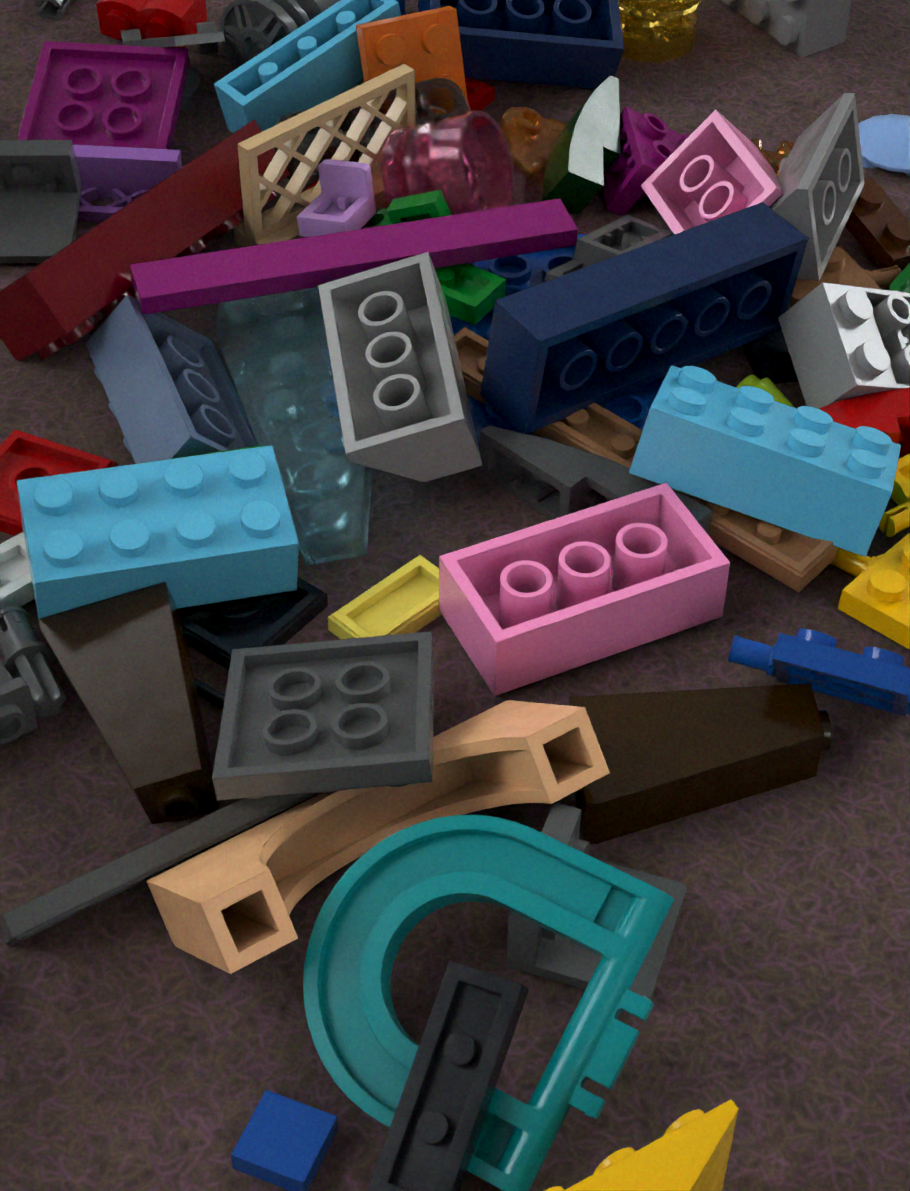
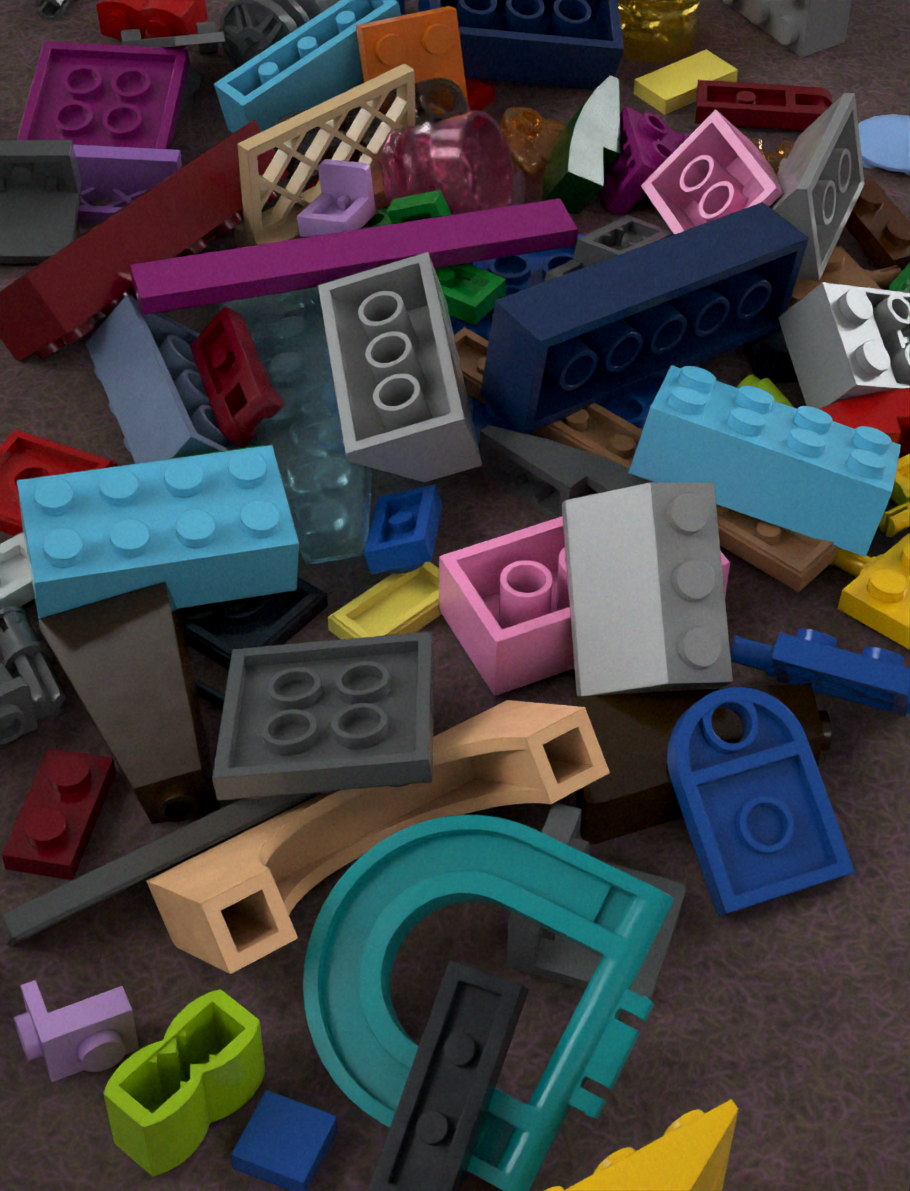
none -> dark red plate [2,748,116,880]
none -> lavender bracket [14,980,140,1082]
none -> lime brick [103,989,265,1177]
none -> dark red plate [190,306,284,448]
none -> blue plate [364,484,443,575]
none -> light grey slope [562,482,733,696]
none -> light yellow tile [633,49,738,115]
none -> blue tile [667,687,855,916]
none -> dark red plate [695,80,832,131]

